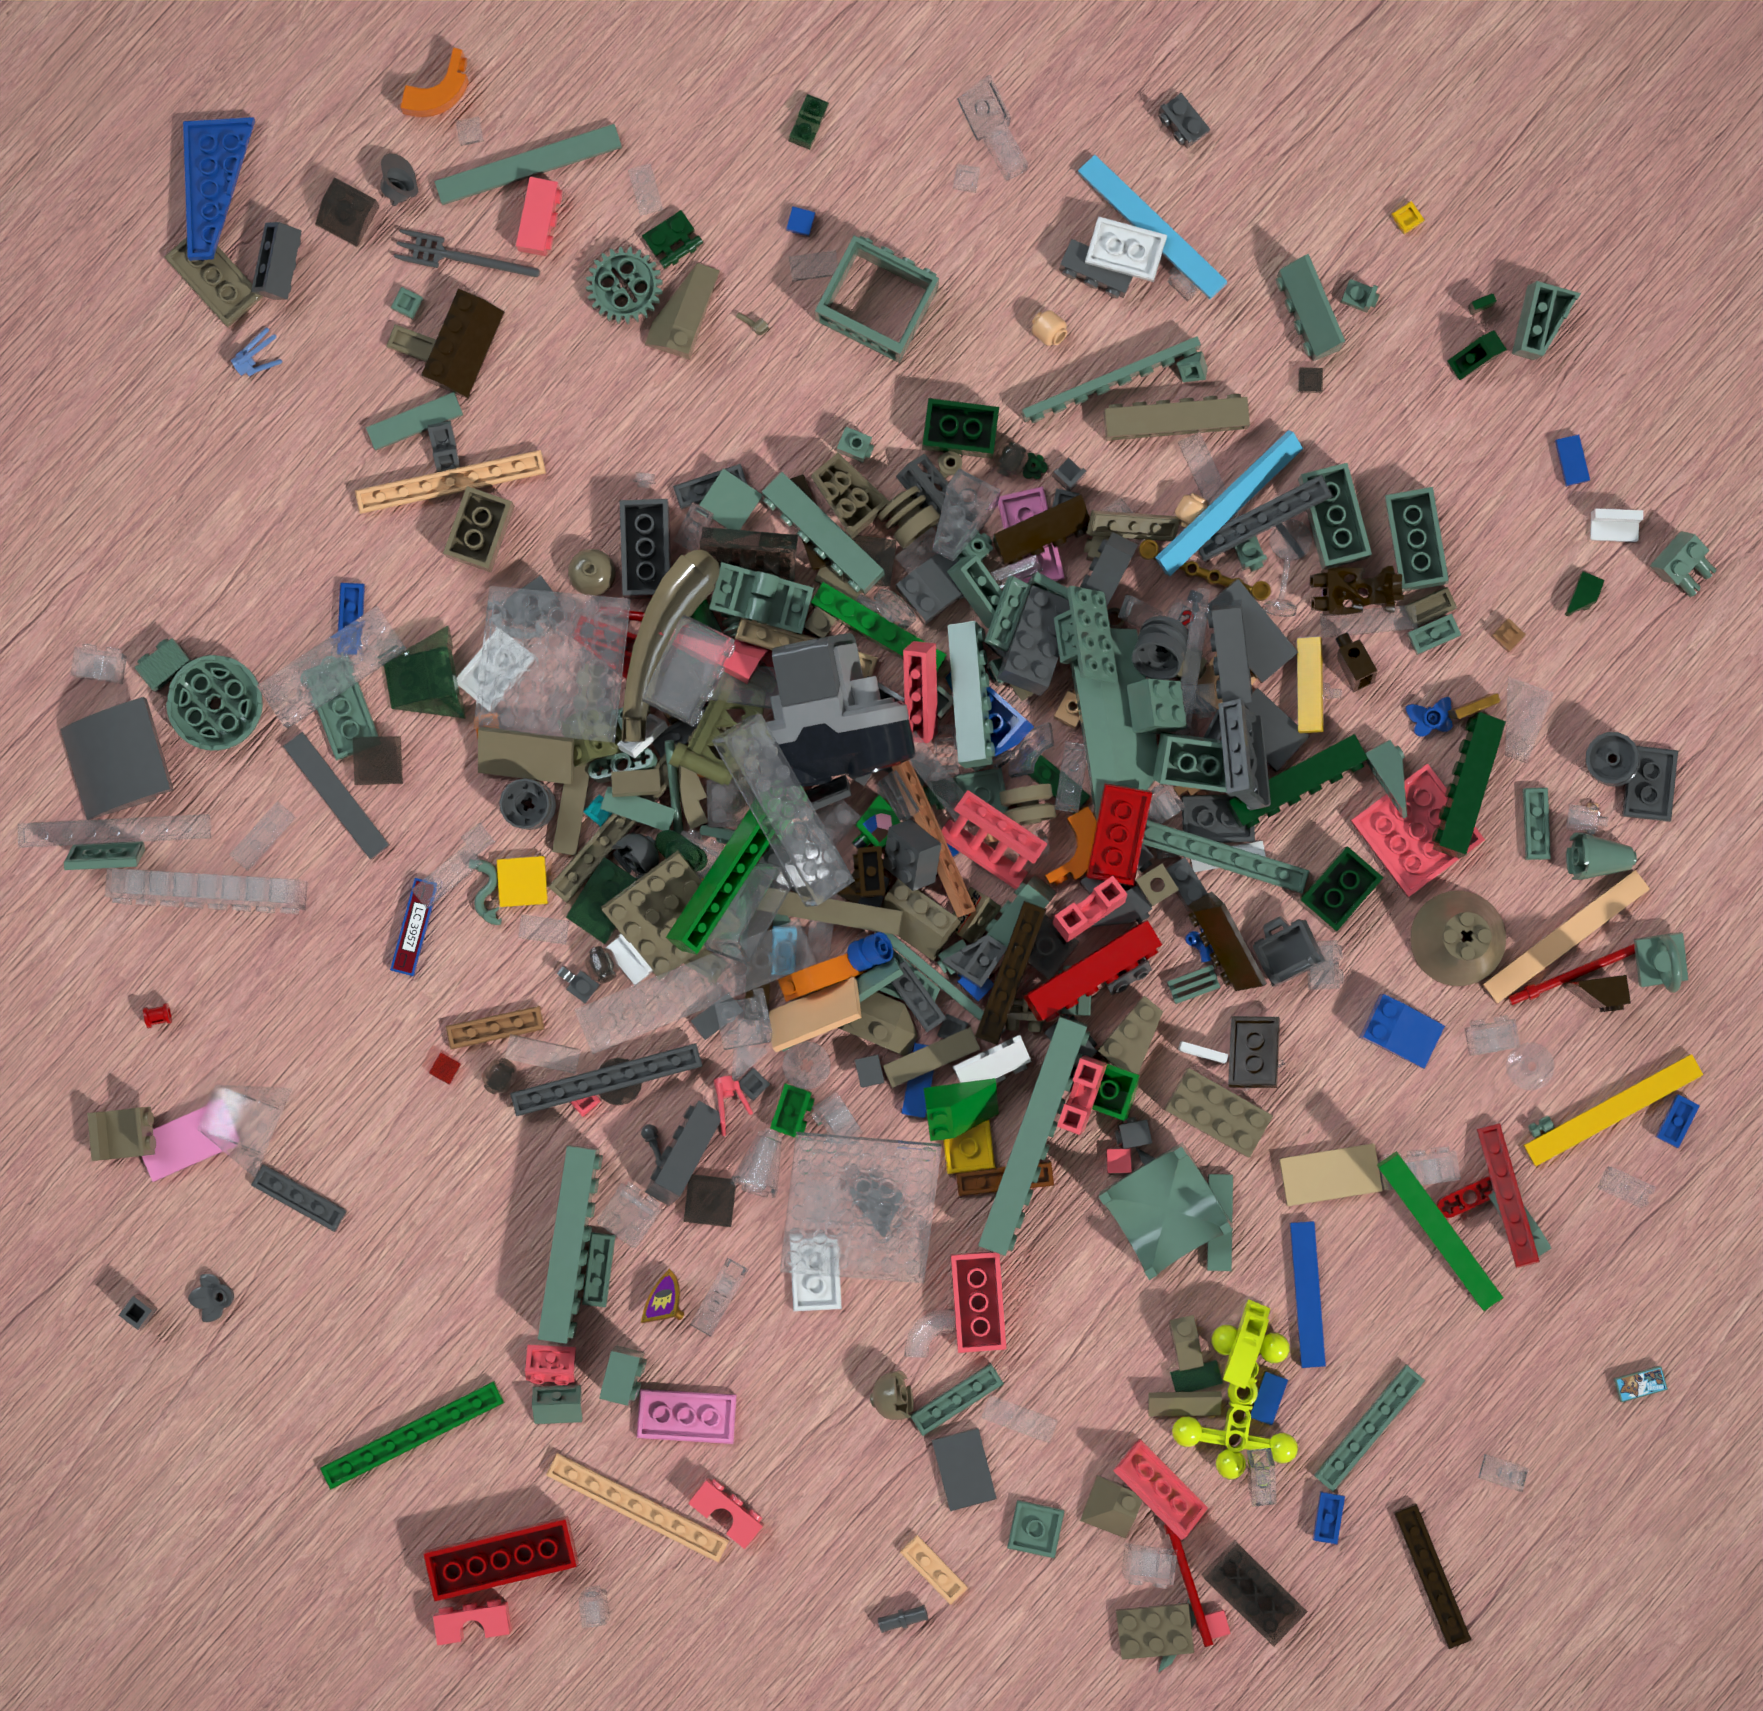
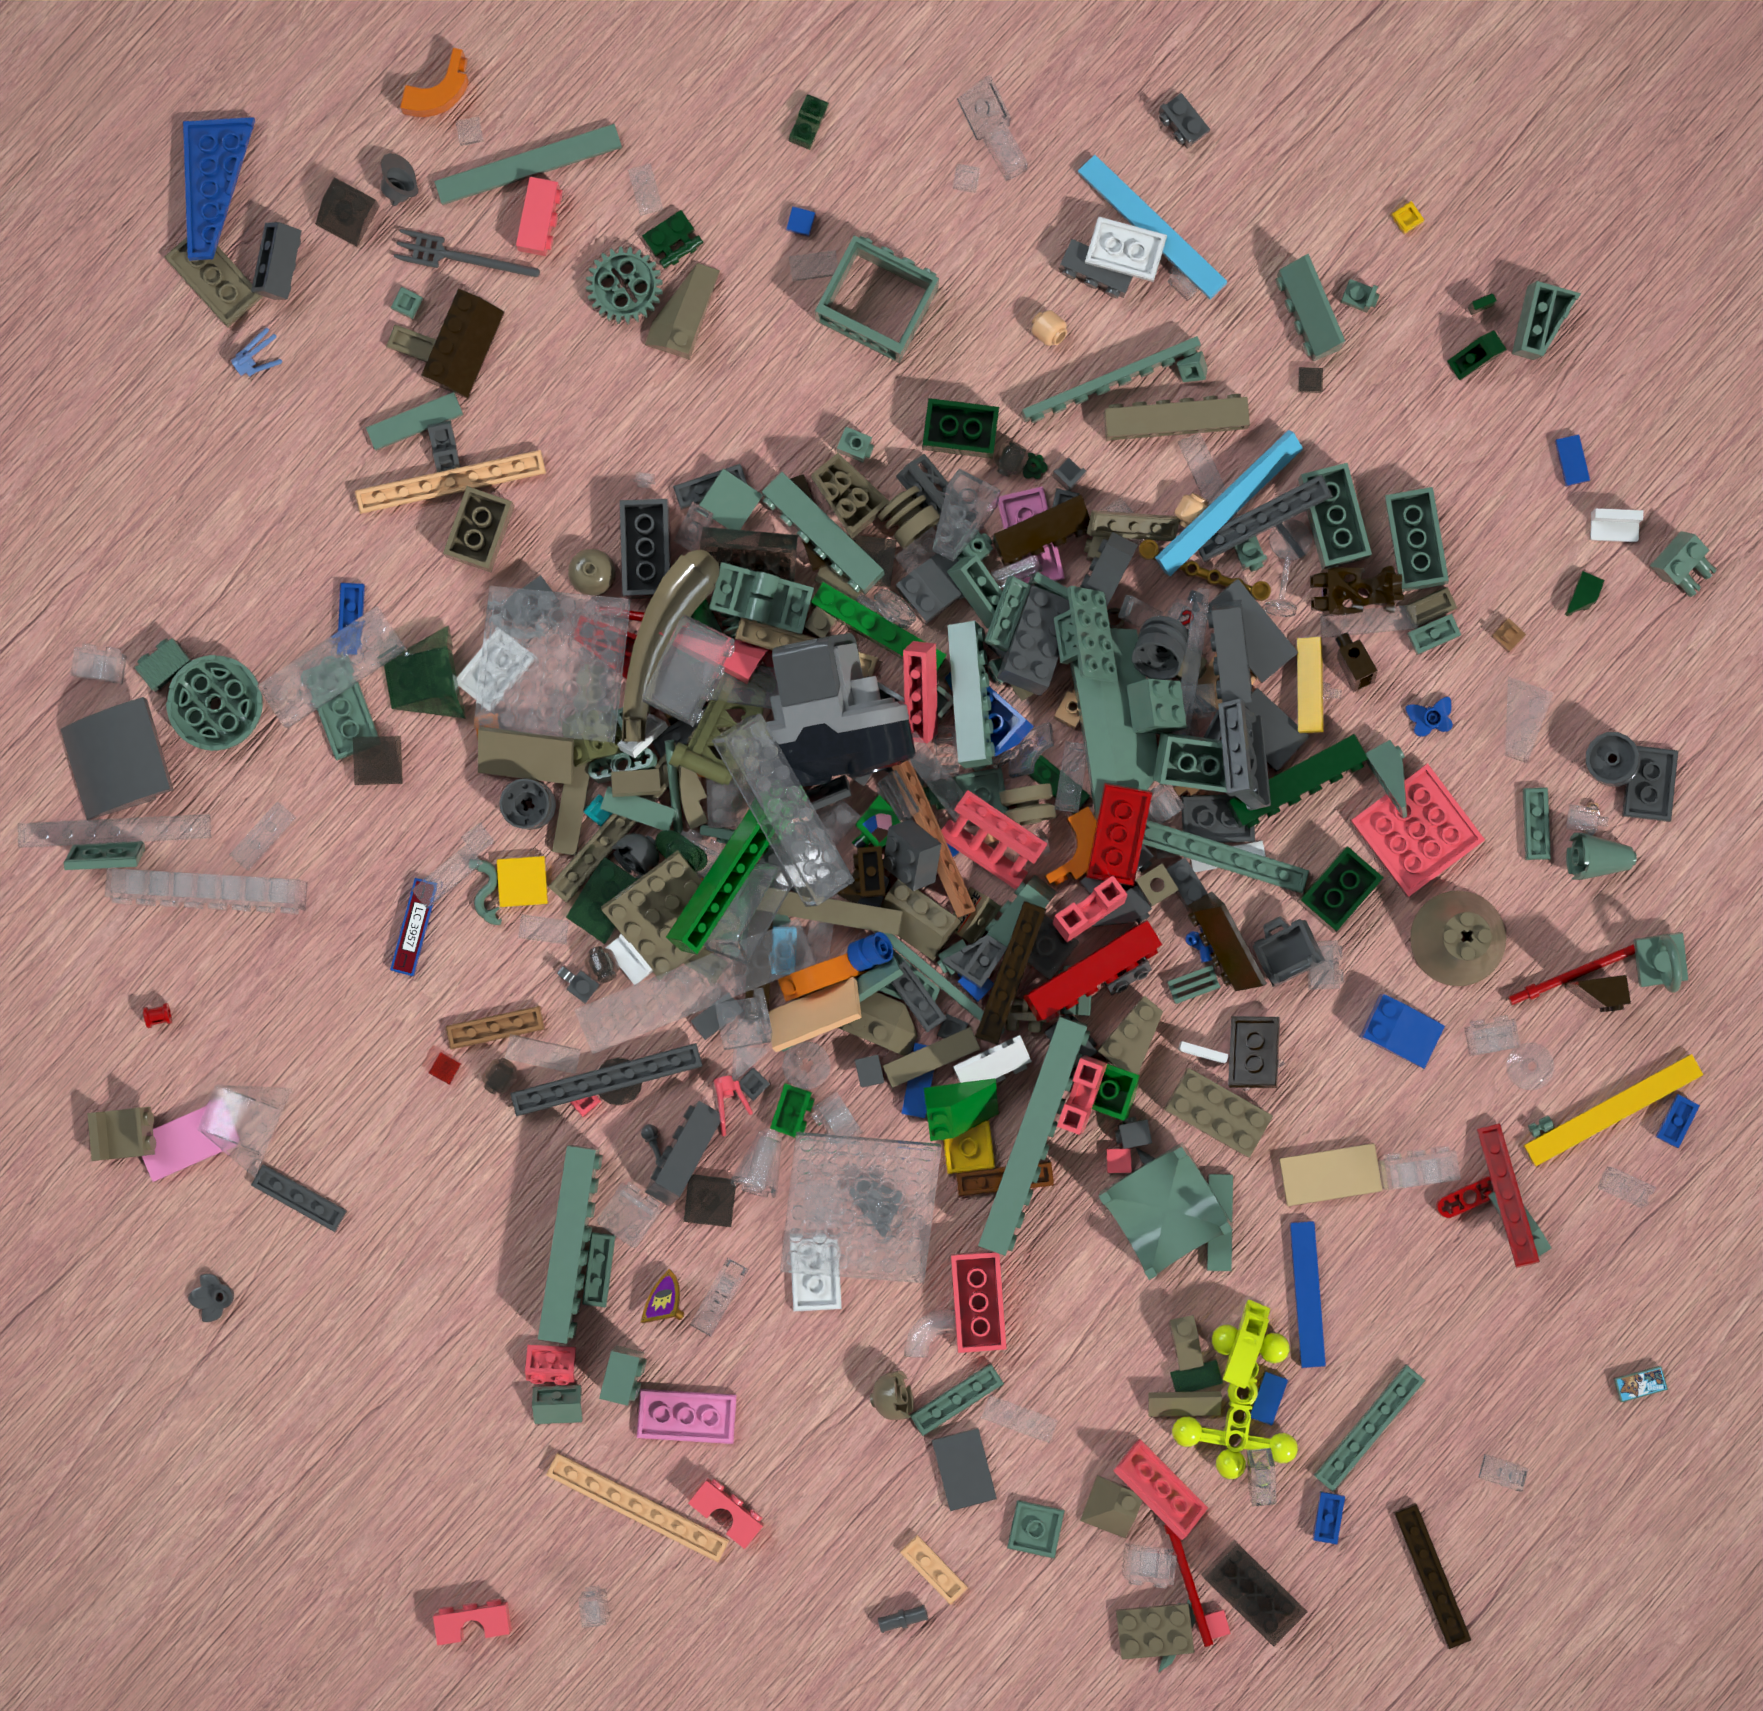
dark grey brick [118,1294,158,1330] -> none
dark grey tile [283,732,390,860] -> none
green tile [320,1381,505,1490] -> none
red brick [423,1516,579,1602] -> none
dark tan hand [736,312,769,335] -> none
dark tan brick [938,451,962,478] -> none
green tile [1377,1151,1503,1311] -> none
dark green brick [1432,712,1506,859] -> none
pearl gold tile [1448,693,1501,720] -> none
light nougat tile [1482,870,1650,1004] -> none

